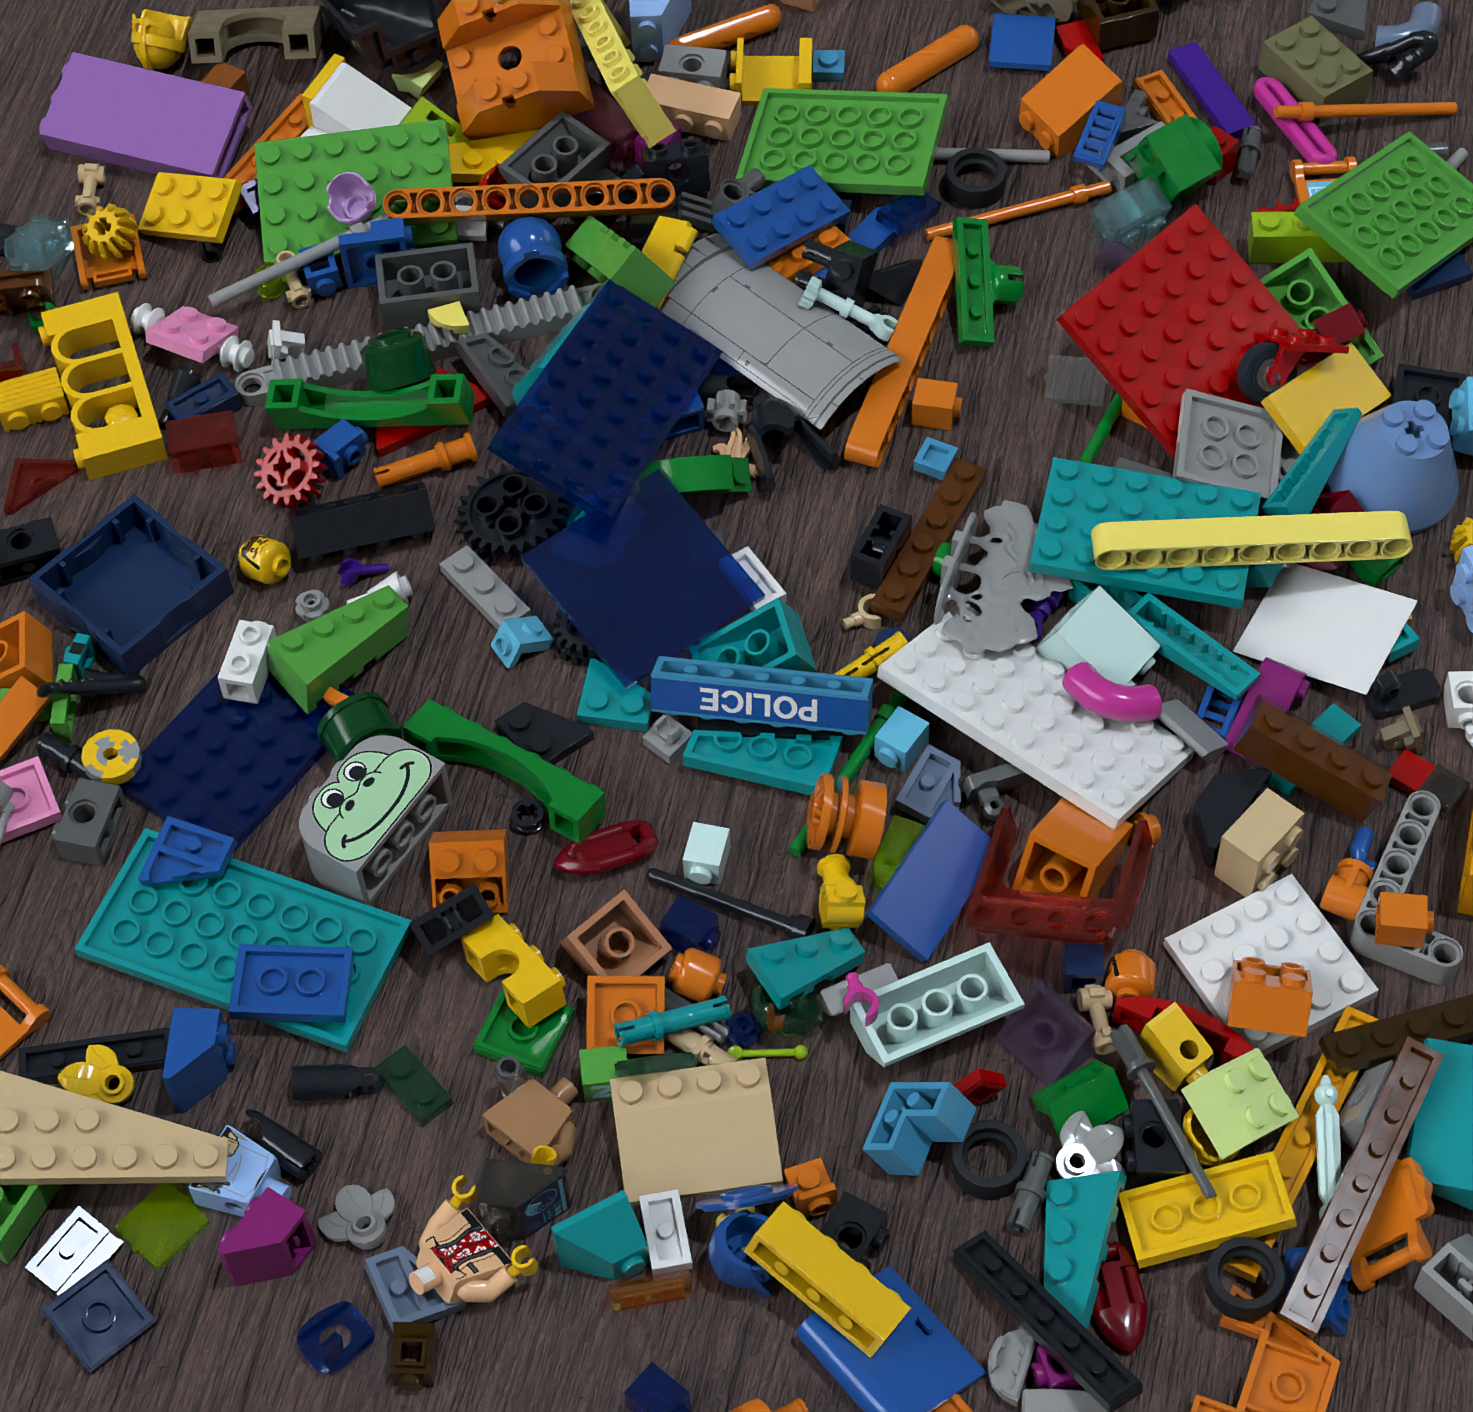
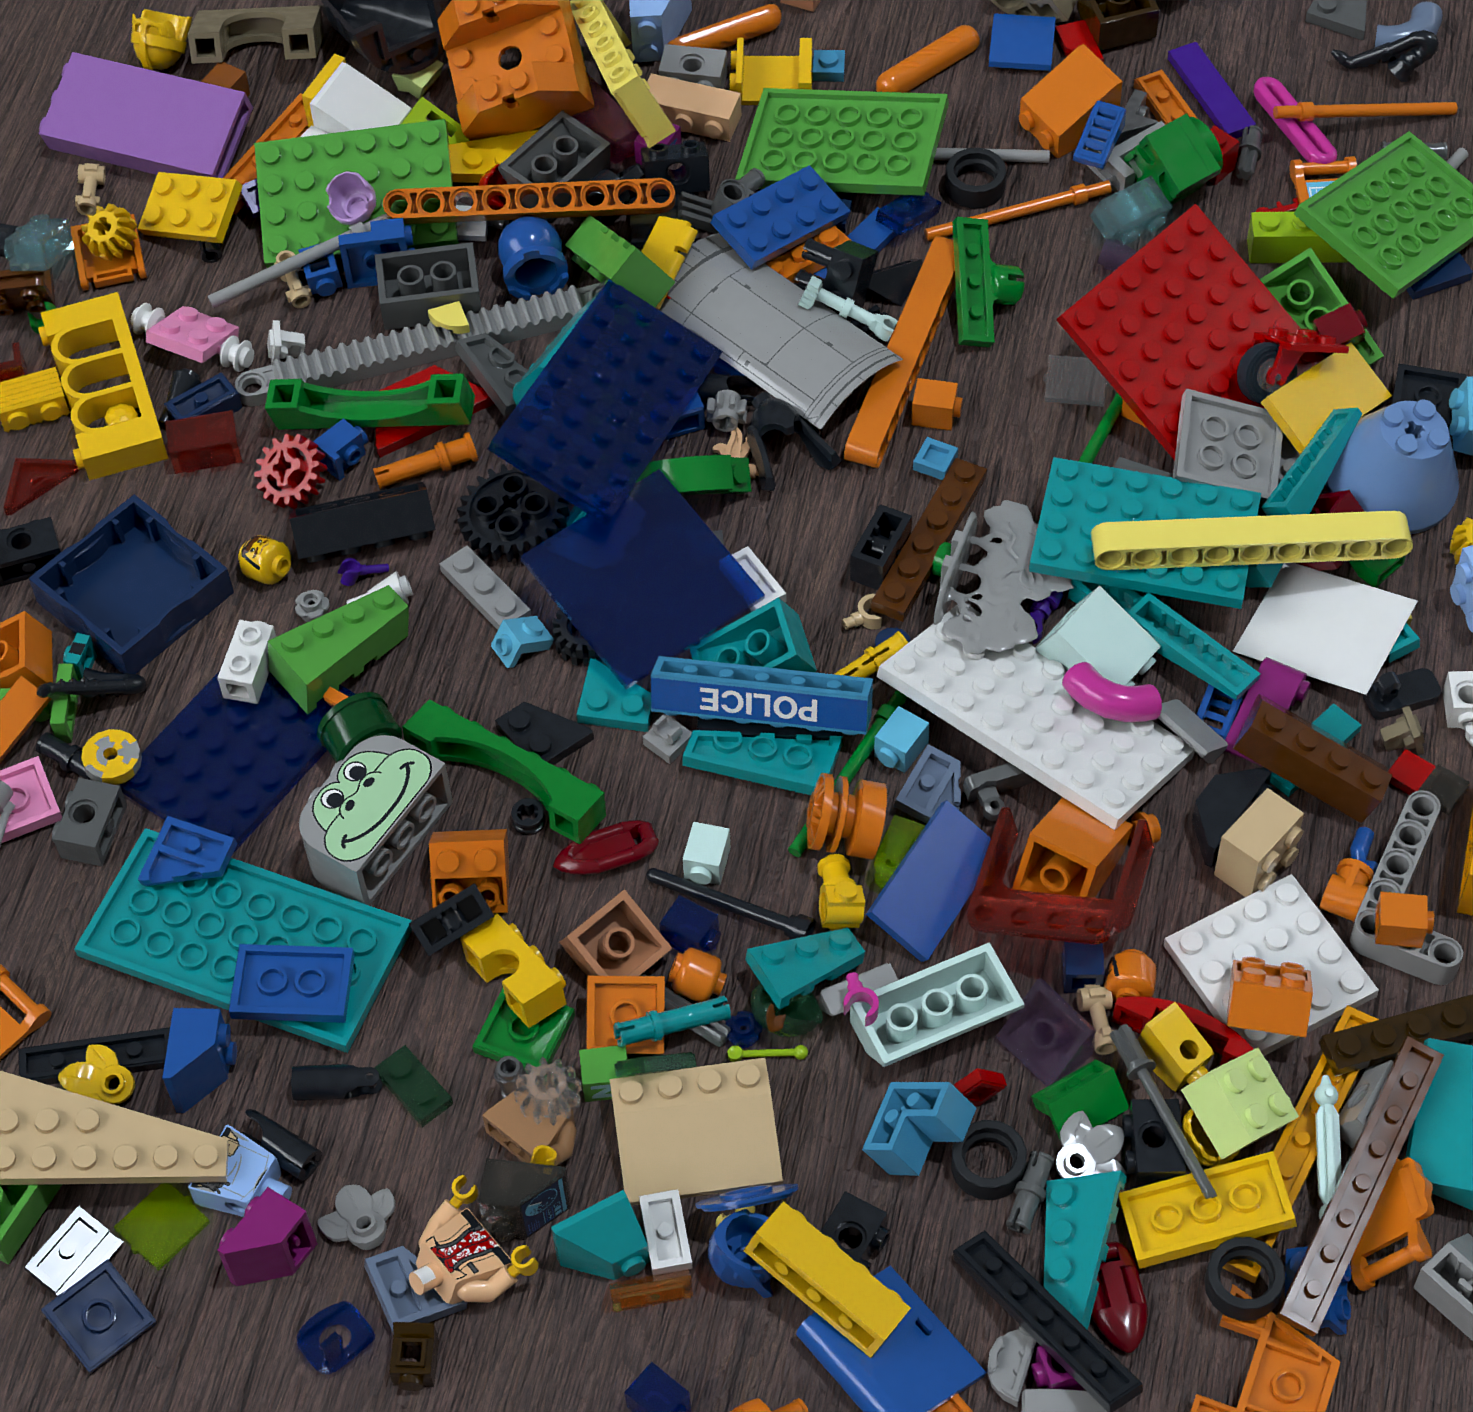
clear neon green hose [254,261,284,298] -> none
dark green wheel [360,328,437,391] -> none
tan pin [664,1029,739,1066] -> none
orange bracket [784,1157,837,1216] -> none
olive brick [1259,16,1373,124] -> none
none -> clear gear [514,1056,582,1126]

